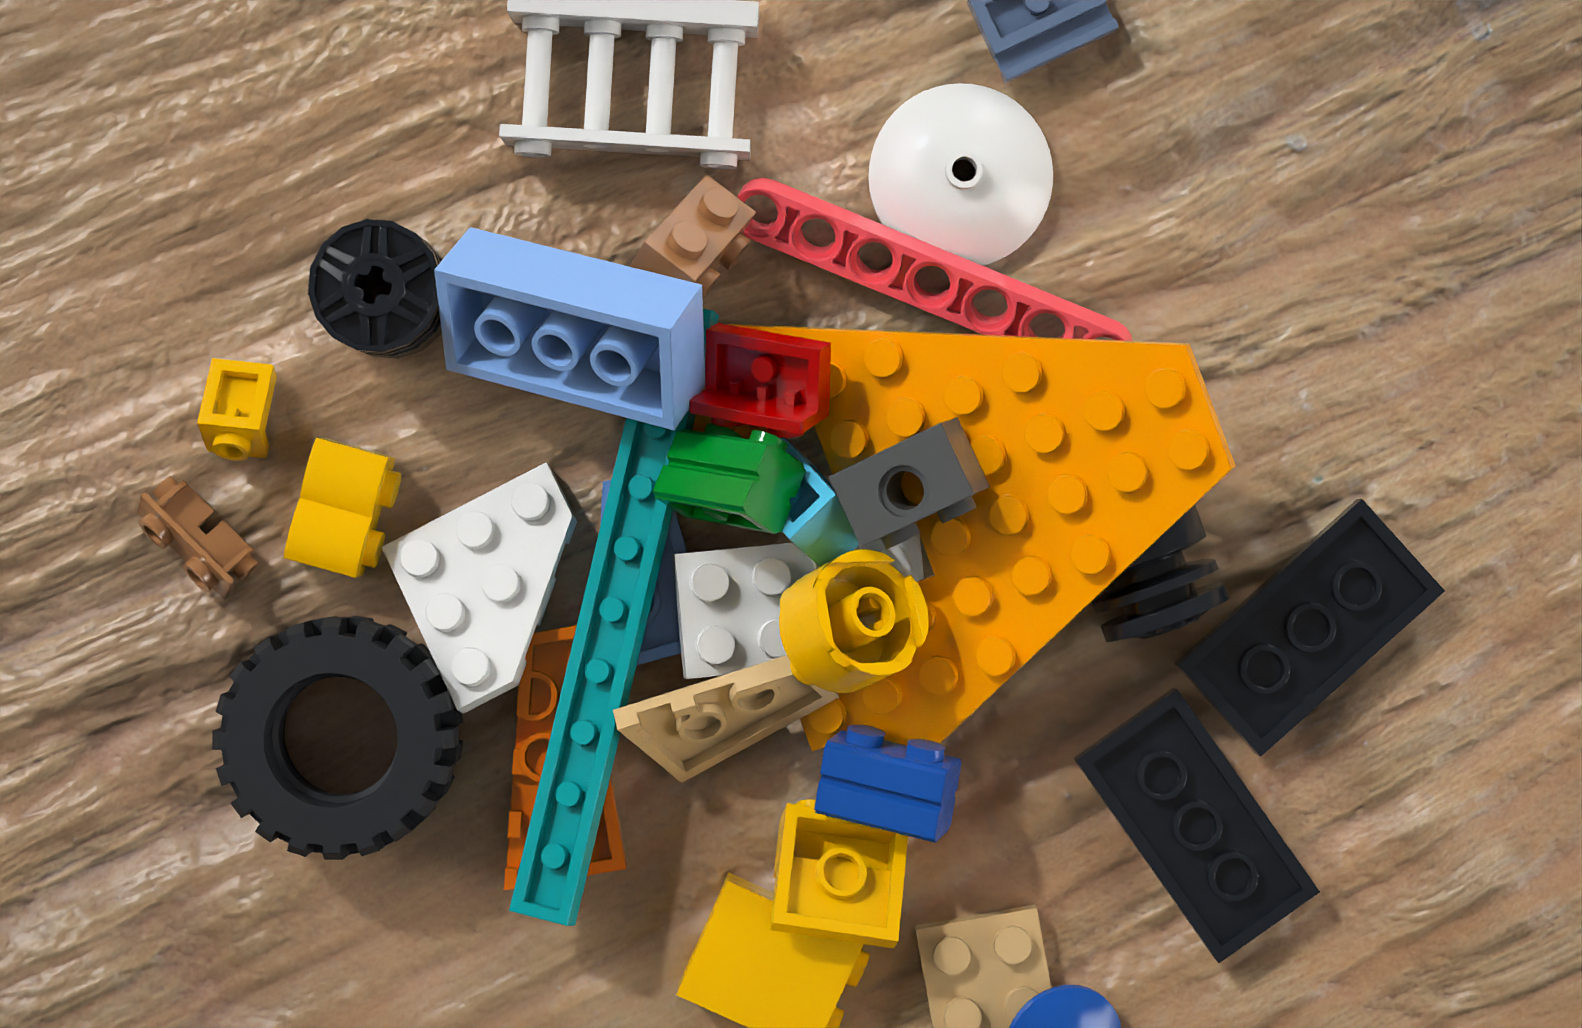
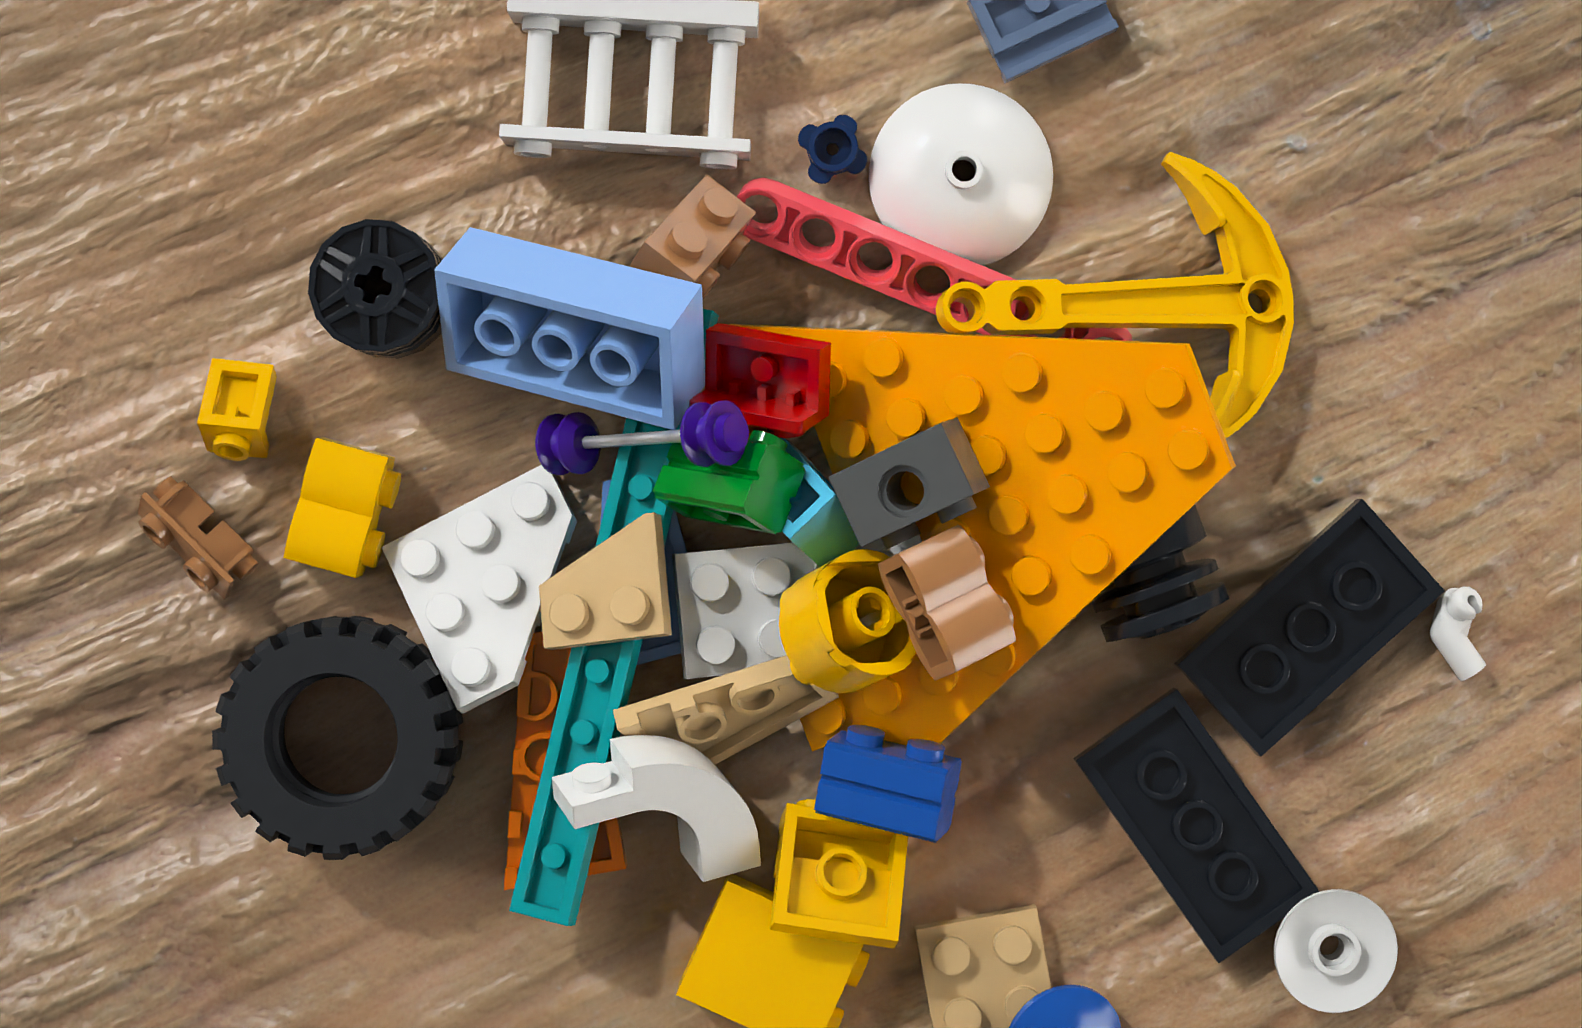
none -> dark purple axle [535,400,749,475]
none -> tan wing [539,512,672,650]
none -> white arch [552,735,761,882]
none -> dark blue plate [798,115,867,184]
none -> medium nougat brick [878,525,1016,680]
none -> yellow piece [936,152,1294,438]
none -> white dish [1274,889,1398,1013]
none -> white arm [1430,587,1486,681]

